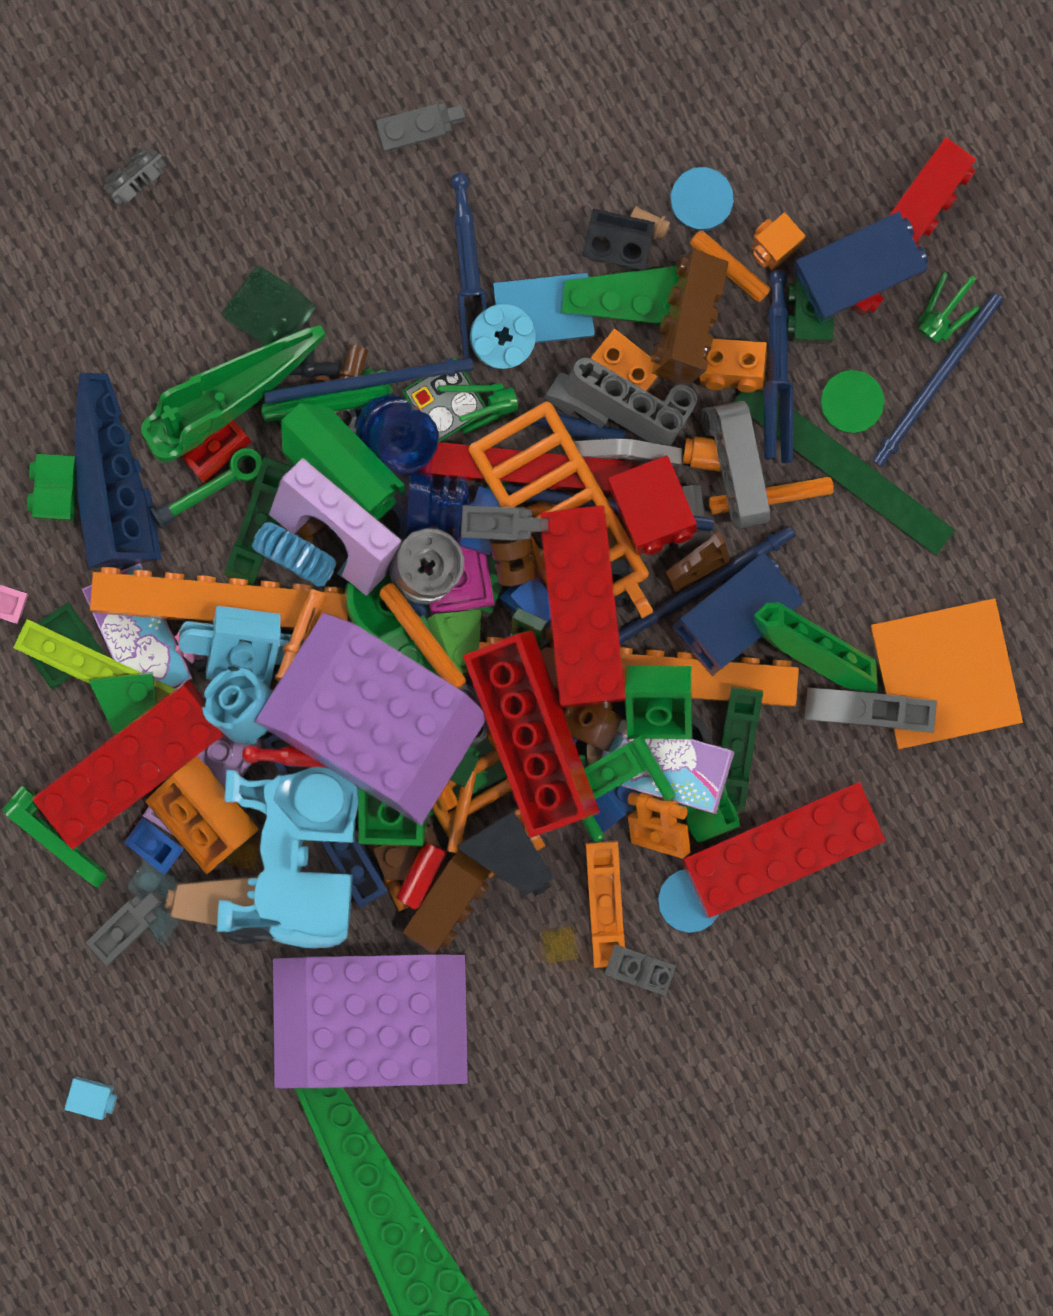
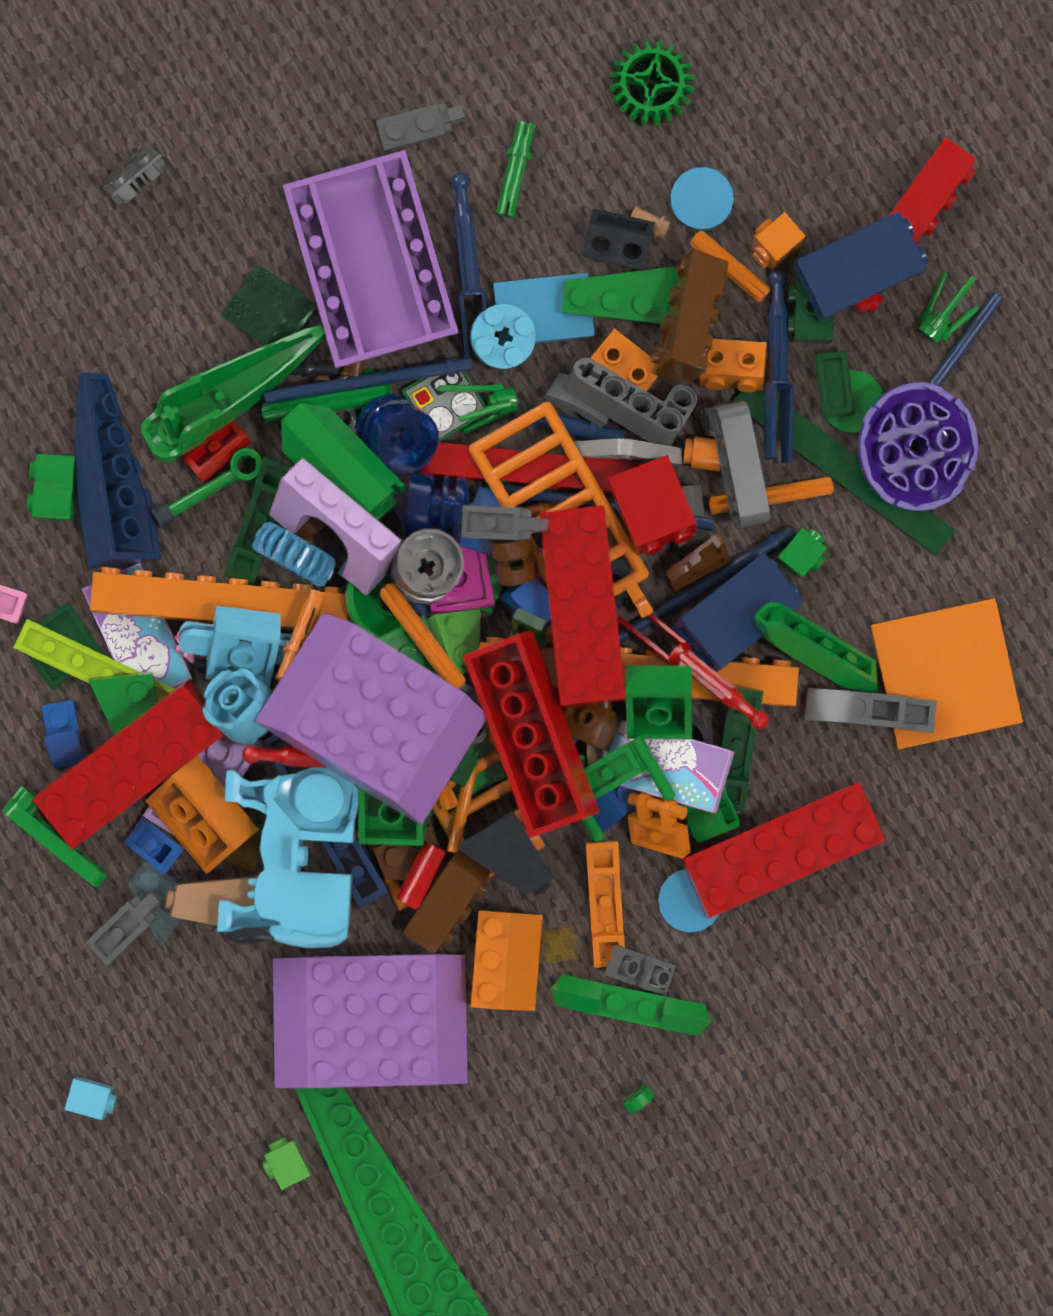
none -> blue slope [41,700,84,769]
none -> bright green brick [263,1136,312,1190]
none -> medium lavender slope [283,150,458,369]
none -> orange slope [471,910,543,1011]
none -> green pin [495,121,536,218]
none -> green brick [551,974,711,1036]
none -> green gear [609,40,695,126]
none -> red piece [617,602,769,730]
none -> green tile [622,1084,654,1114]
none -> green brick [776,528,827,580]
none -> dark green tile [814,351,855,419]
none -> dark purple brick [858,382,978,511]

